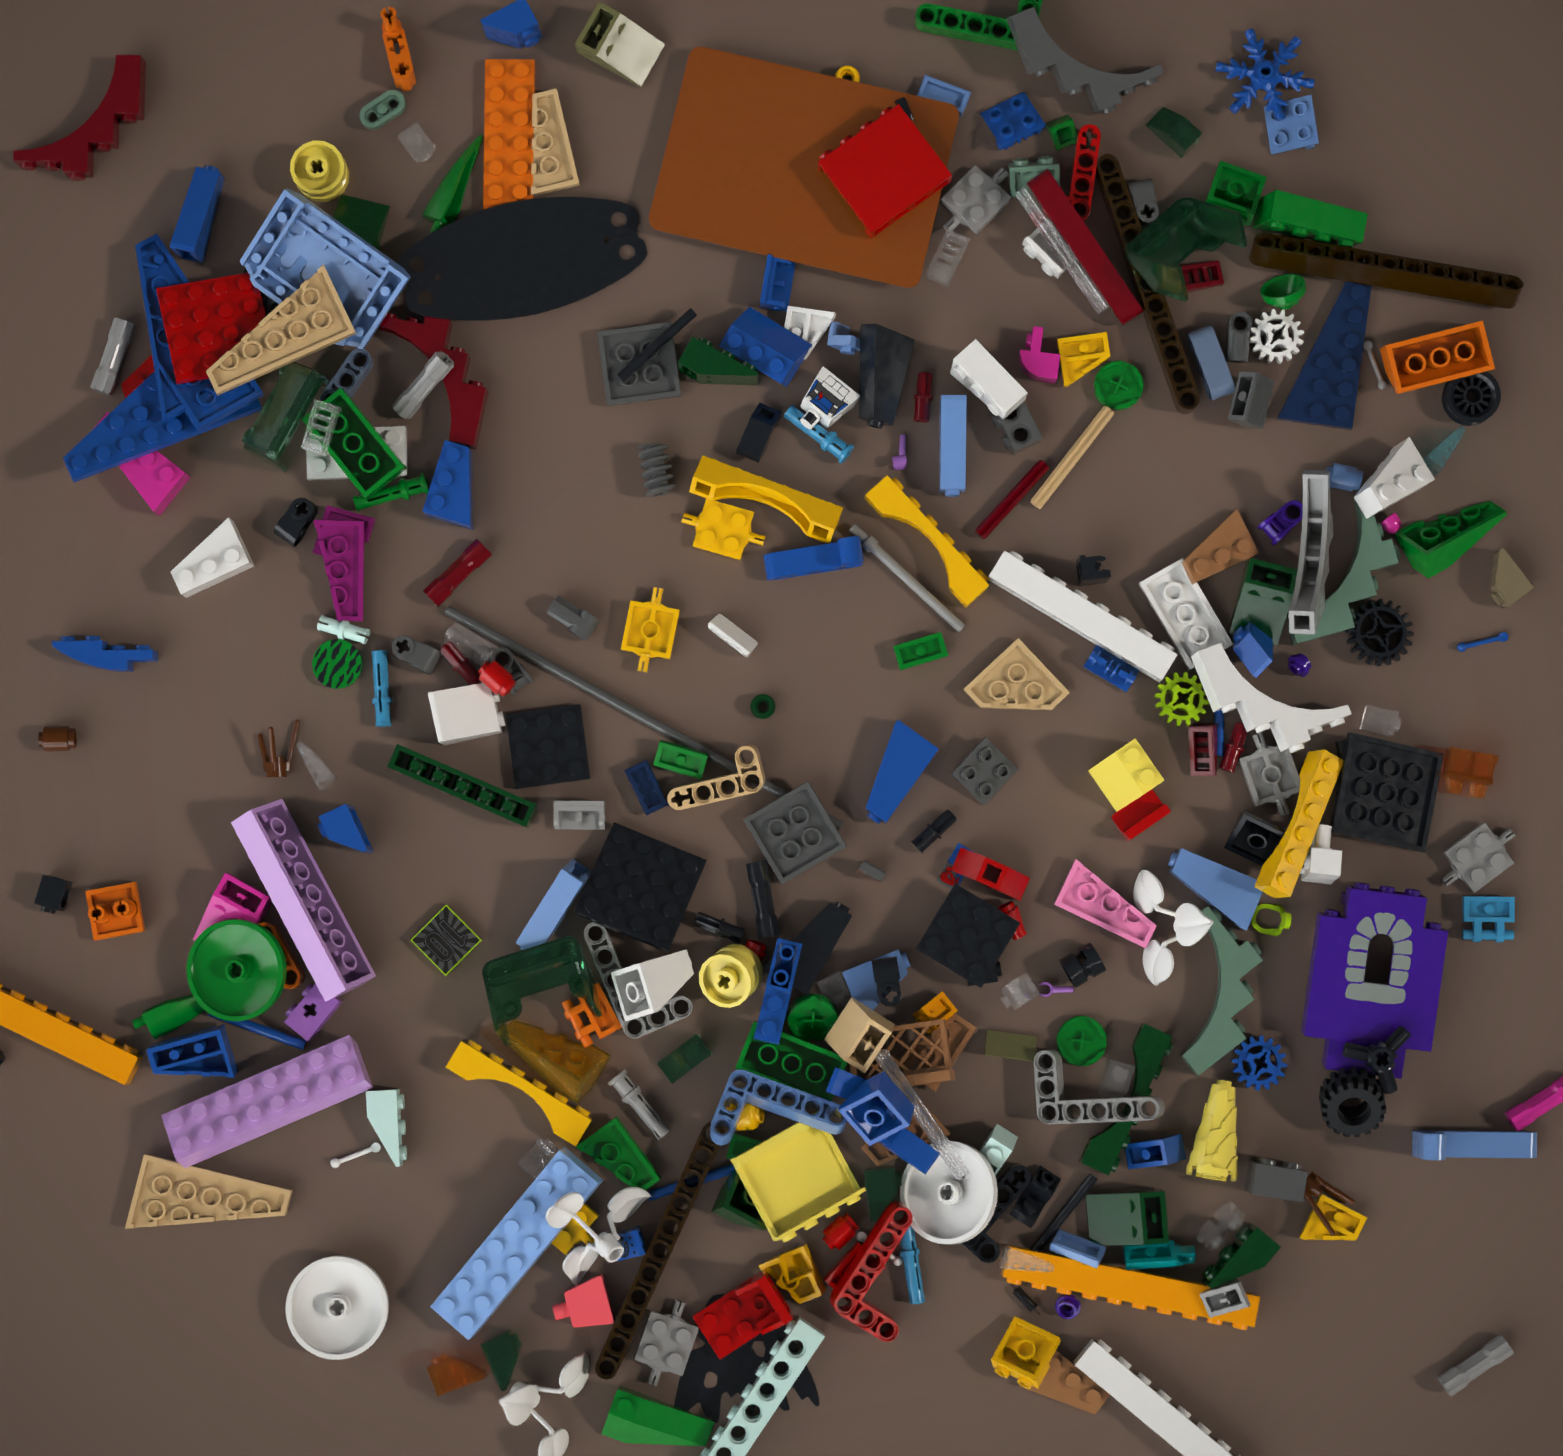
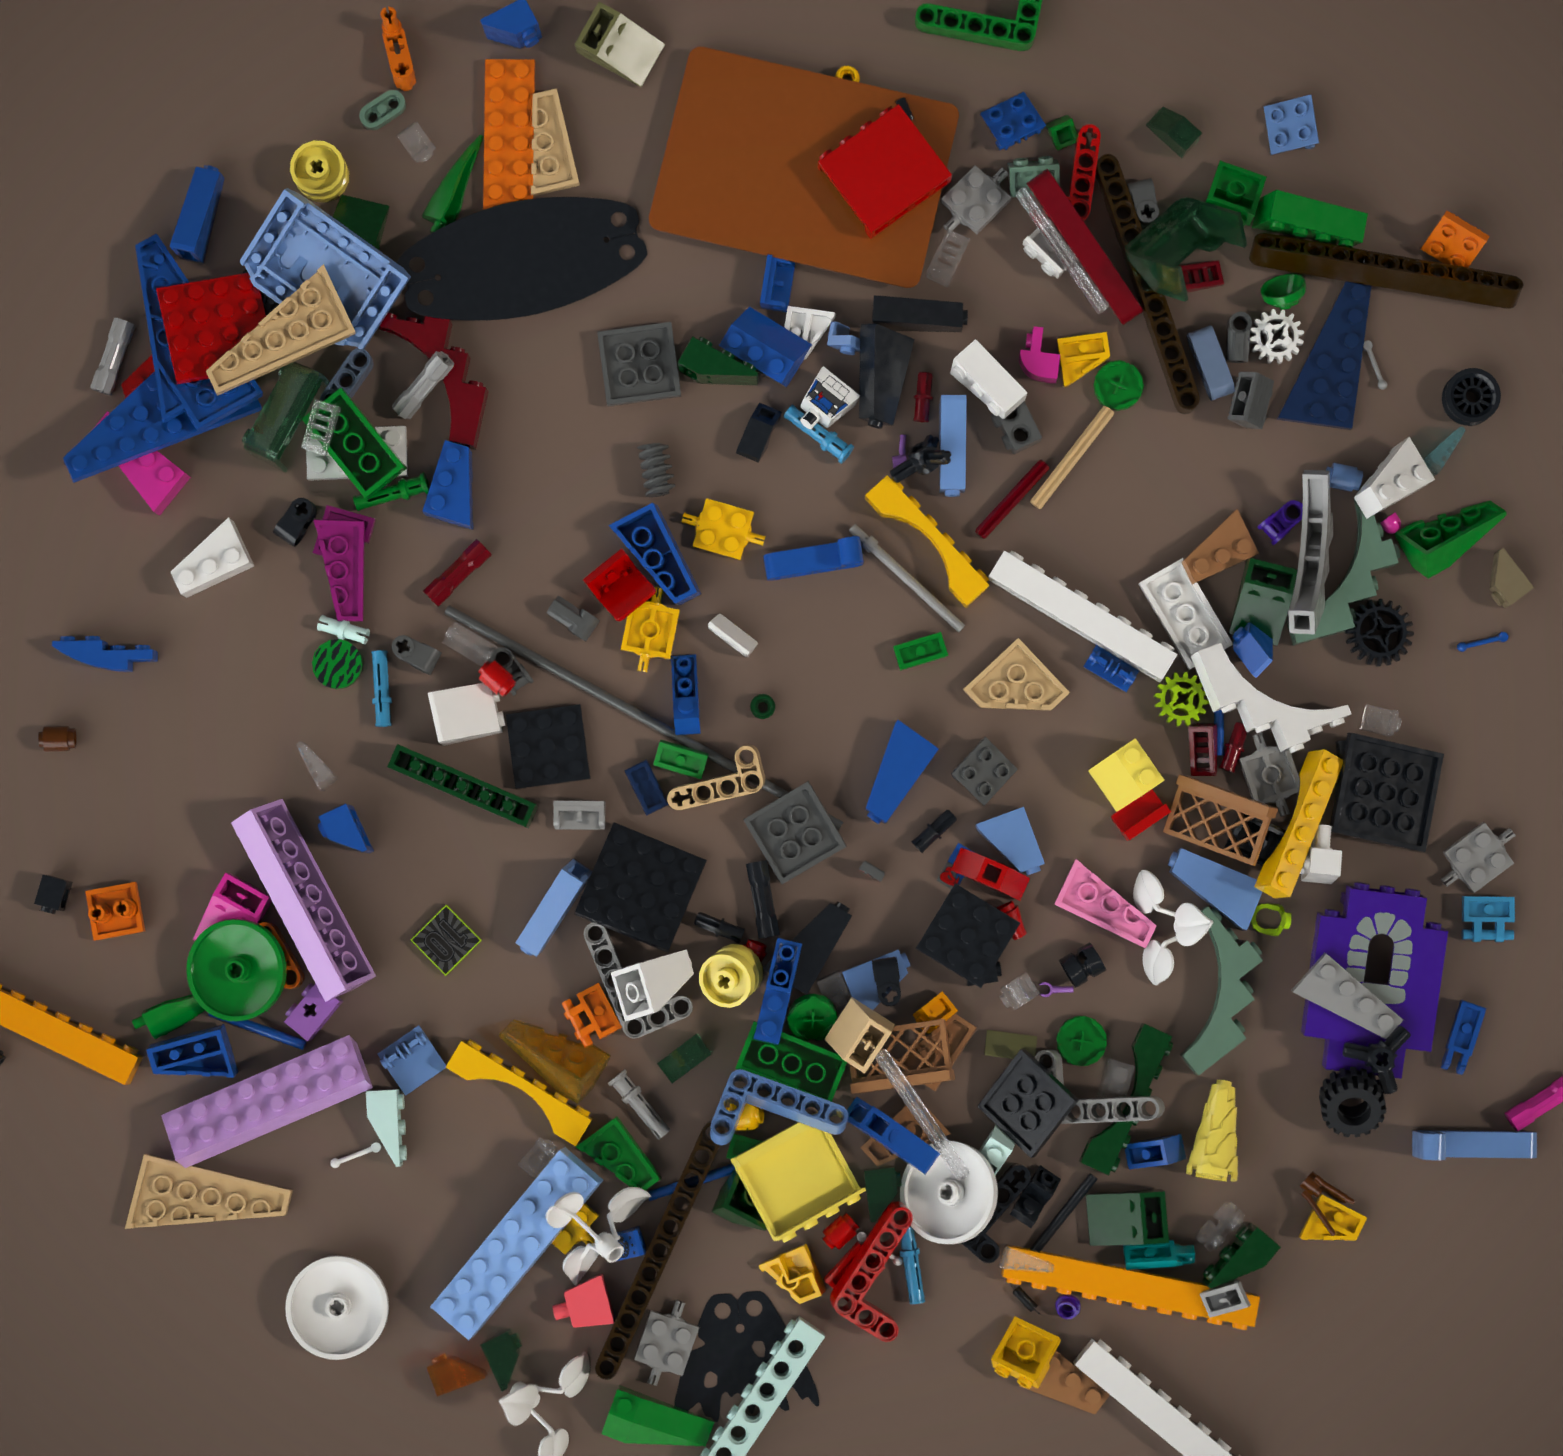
dark red arch [13,55,146,181] -> none
reddish brown plant [257,720,300,777] -> none
dark red axle [440,641,480,685] -> none
clear green windscreen [482,936,602,1046] -> none
black bar [617,308,697,382] -> none
yellow arch [689,456,843,544] -> none
red bracket [692,1269,793,1359] -> none
blue slope [826,1067,867,1099] -> none
blue slope [838,1071,915,1146] -> none
medium blue tile [917,75,971,117] -> none
dark grey arch [1006,7,1164,114] -> none
medium blue tile [1049,1229,1106,1268] -> none
black hinge [1076,555,1111,587] -> none
blue piece [1216,29,1315,122] -> none
blue gear [1231,1035,1287,1091] -> none
dark grey brick [1245,1157,1308,1202] -> none
dark purple plate [1288,653,1311,677] -> none
orange slope [1380,320,1495,394] -> none
light grey axle [1437,1334,1514,1397] -> none
clear orange hips [1442,747,1499,799] -> none
none -> medium blue hinge [377,1025,446,1096]
none -> red bracket [583,548,656,622]
none -> blue wedge [608,503,701,605]
none -> blue slope [671,654,701,735]
none -> black slope [872,296,968,332]
none -> black bush [890,435,951,483]
none -> medium blue slope [975,807,1045,876]
none -> black plate [977,1049,1079,1158]
none -> medium nougat fence [1163,774,1278,866]
none -> light grey wing [1291,953,1403,1039]
none -> orange plate [1421,210,1490,268]
none -> blue hinge [1441,1000,1486,1075]

